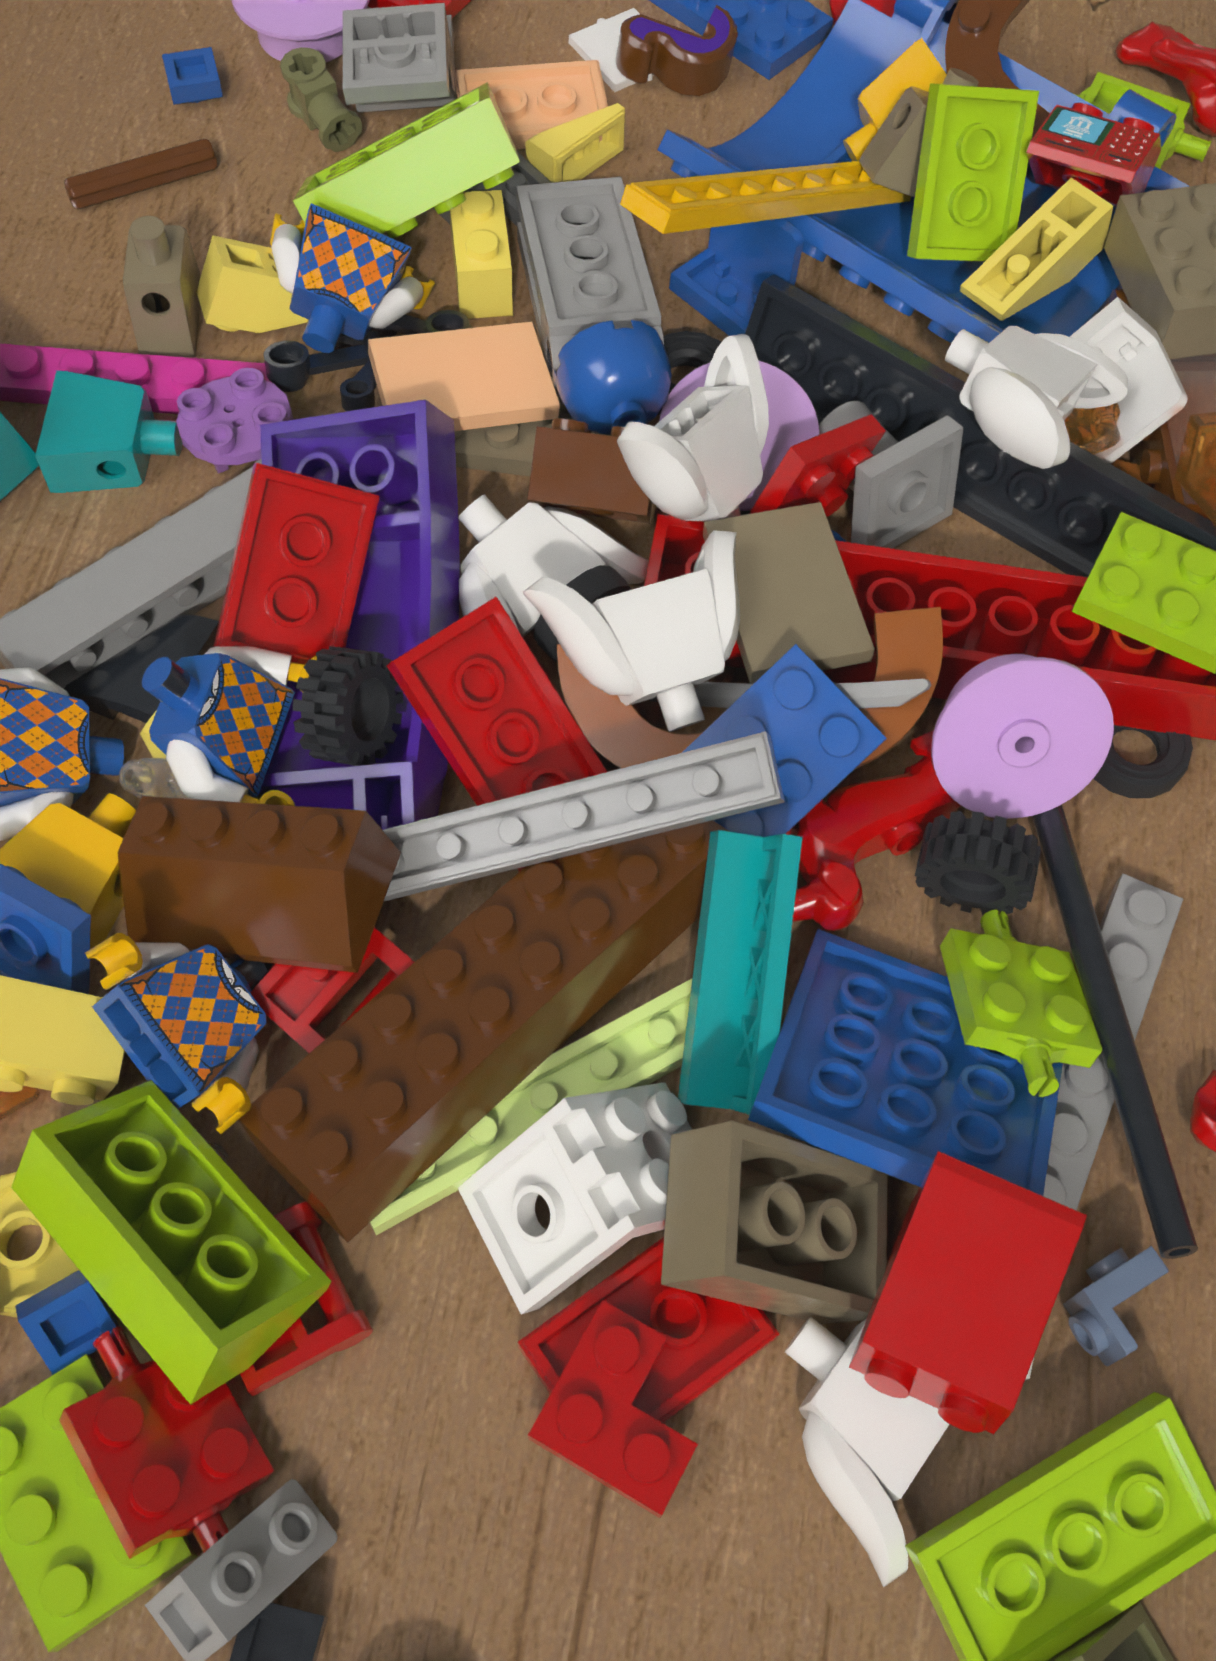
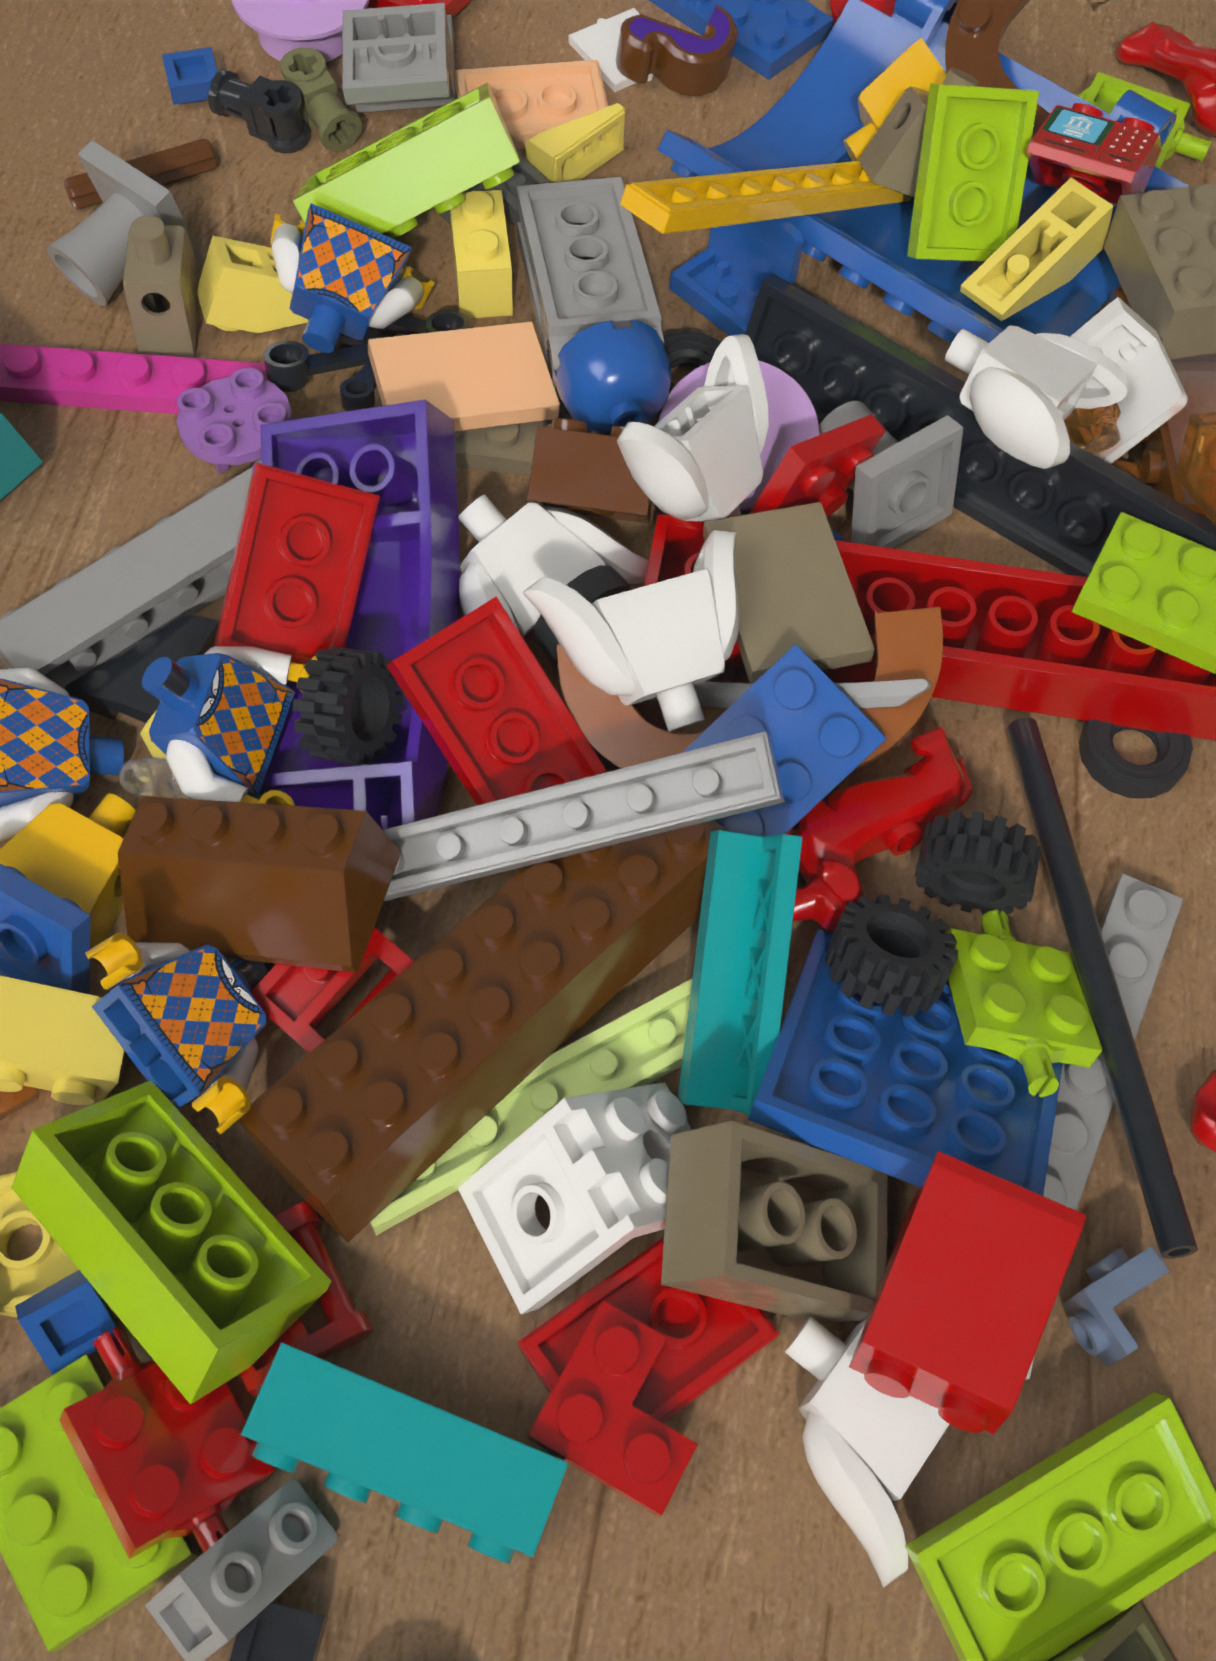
teal torso [35,370,183,493] -> none
lavender piece [931,654,1114,819] -> none
none -> light grey plant [46,140,204,306]
none -> black connector [208,69,310,154]
none -> teal brick [241,1343,568,1564]
none -> black tyre [825,894,958,1016]

